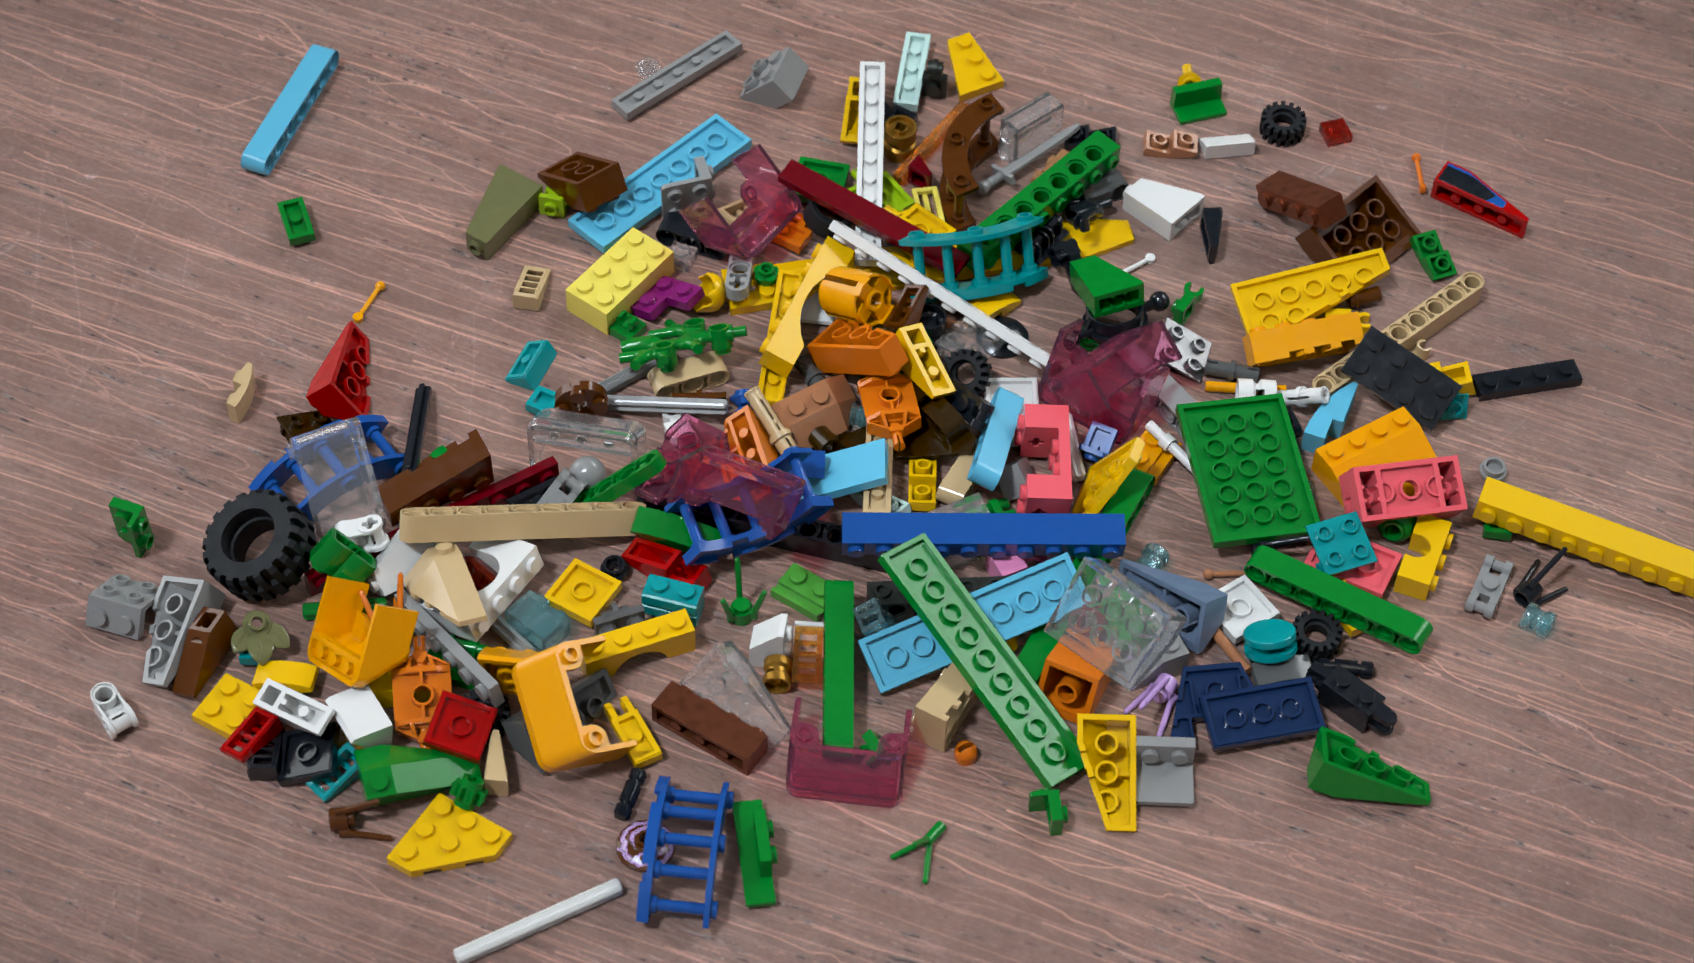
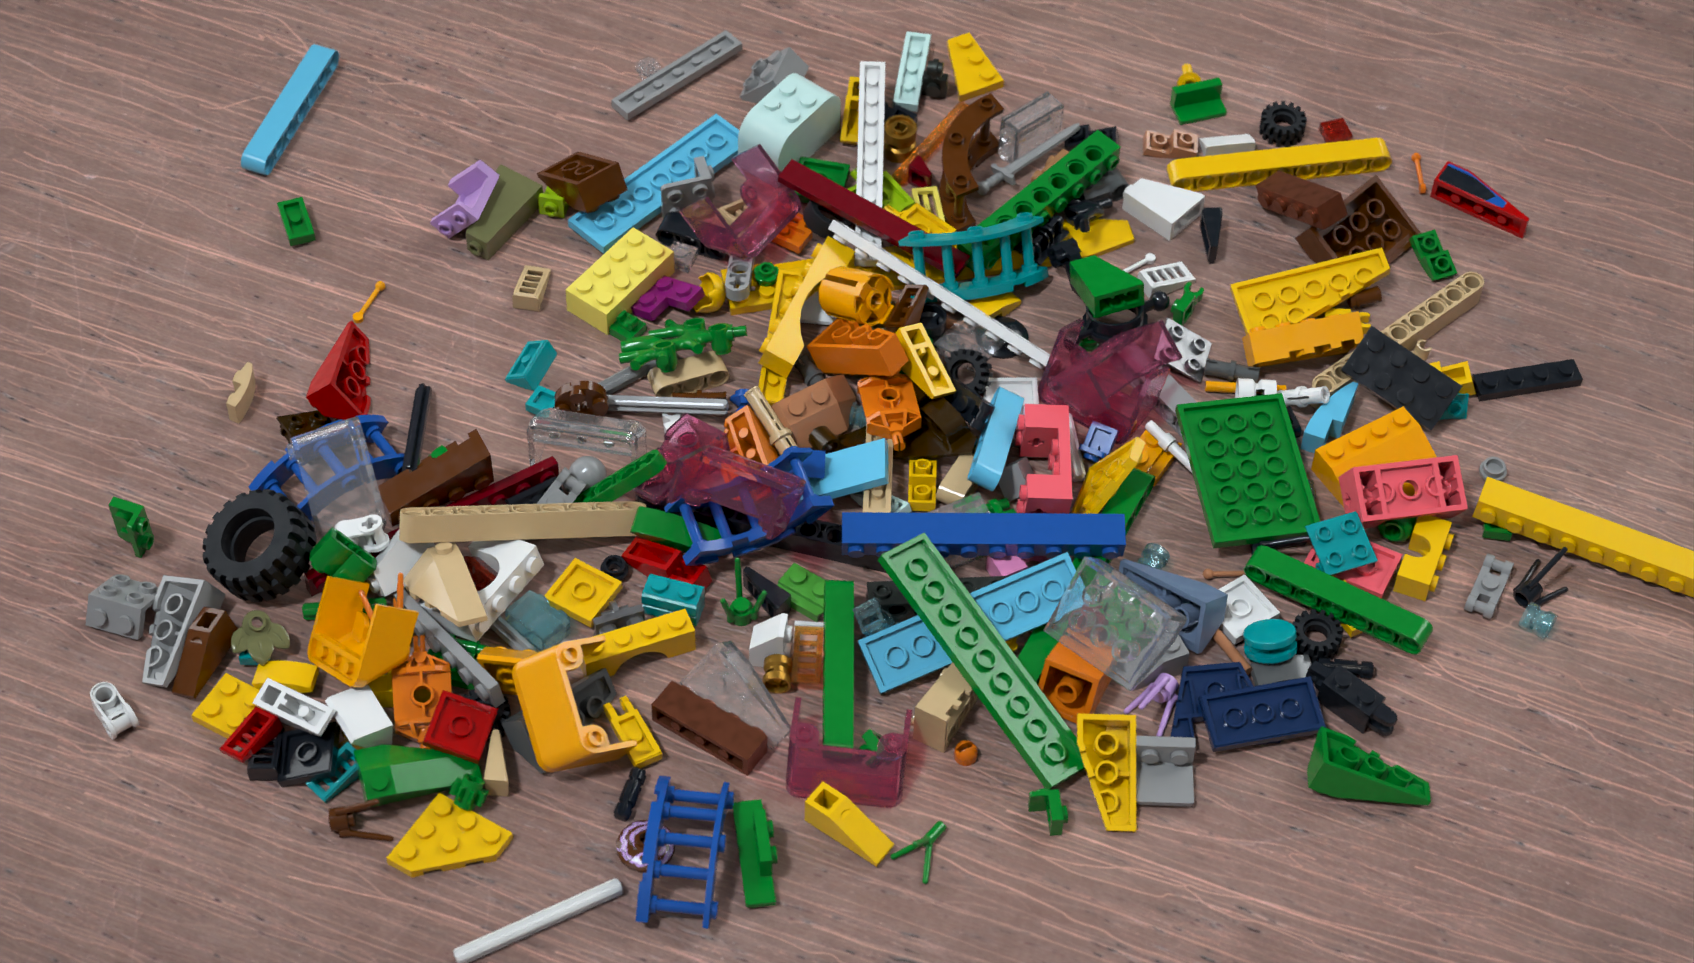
none -> lavender panel [430,160,500,238]
none -> light aqua brick [738,73,841,187]
none -> black slope [743,566,791,618]
none -> yellow slope [805,781,894,867]
none -> white slope [1138,262,1195,299]
none -> yellow beam [1166,138,1392,192]

